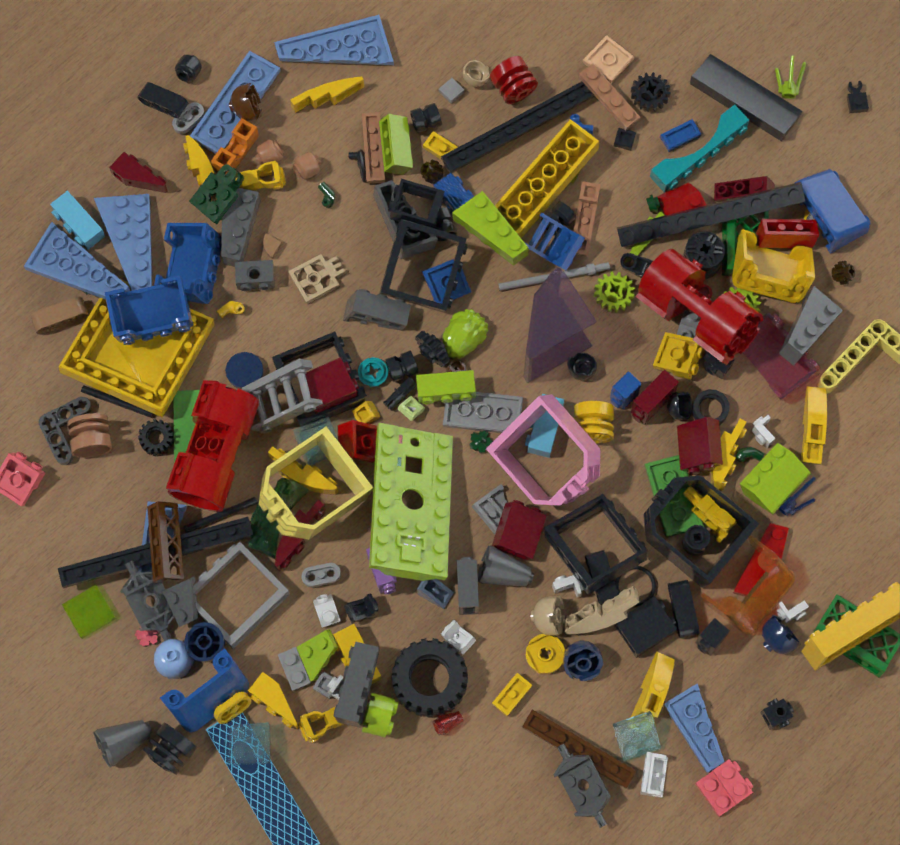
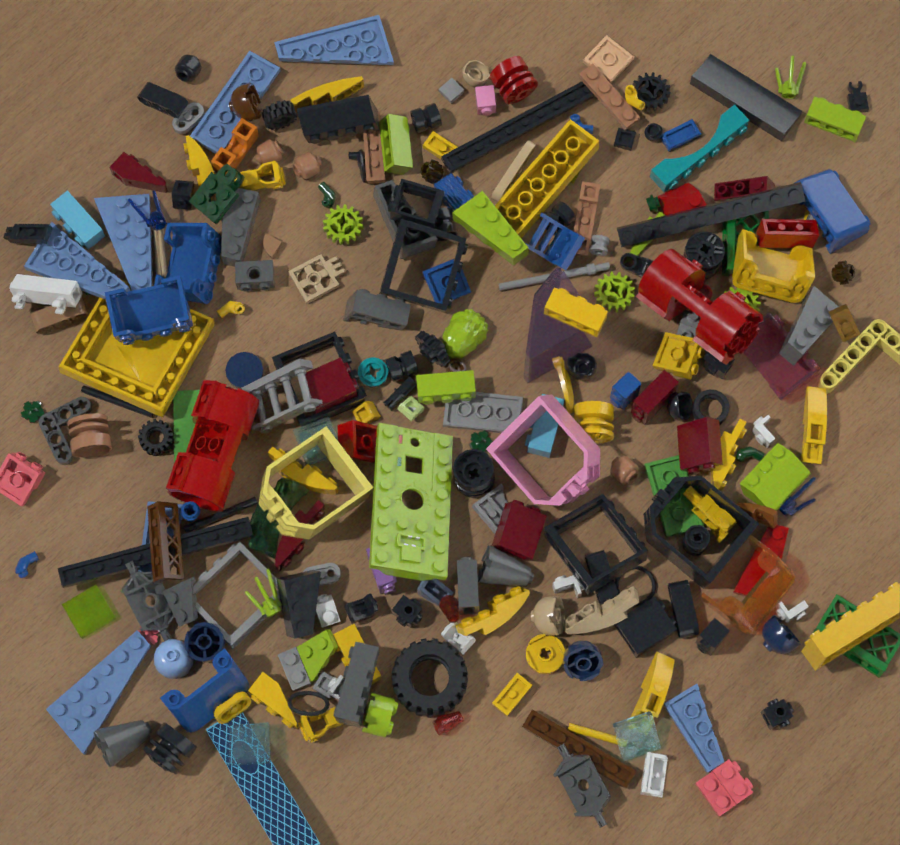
none -> black hinge [3,224,53,244]
none -> white brick [9,274,82,314]
none -> blue arm [15,551,39,578]
none -> dark green plant [21,401,45,423]
none -> medium blue wing [46,630,151,755]
none -> clear blue plant [128,190,167,231]
none -> tan axle [153,224,167,278]
none -> black bracket [171,180,194,210]
none -> blue cone [180,501,200,522]
none -> lime plant [245,569,282,618]
none -> black tyre [261,100,297,130]
none -> black wedge [276,570,321,639]
none -> black tyre [287,691,330,716]
none -> black slope [297,95,380,144]
none -> lime gear [323,204,363,245]
none -> black brick [392,595,423,628]
none -> clear red cone [439,595,459,623]
none -> black wheel [453,449,495,498]
none -> yellow slope [455,586,530,636]
none -> bright pink brick [475,85,496,116]
none -> tan beam [491,140,537,202]
none -> yellow brick [544,287,608,337]
none -> yellow piece [552,356,574,414]
none -> yellow bar [568,723,627,747]
none -> light grey wheel [589,235,610,256]
none -> nougat head [610,456,639,484]
none -> yellow arm [625,85,645,110]
none -> black plate [644,123,663,141]
none -> dark orange slope [737,503,778,529]
none -> lime brick [804,96,866,143]
none -> pearl gold plate [829,304,860,342]

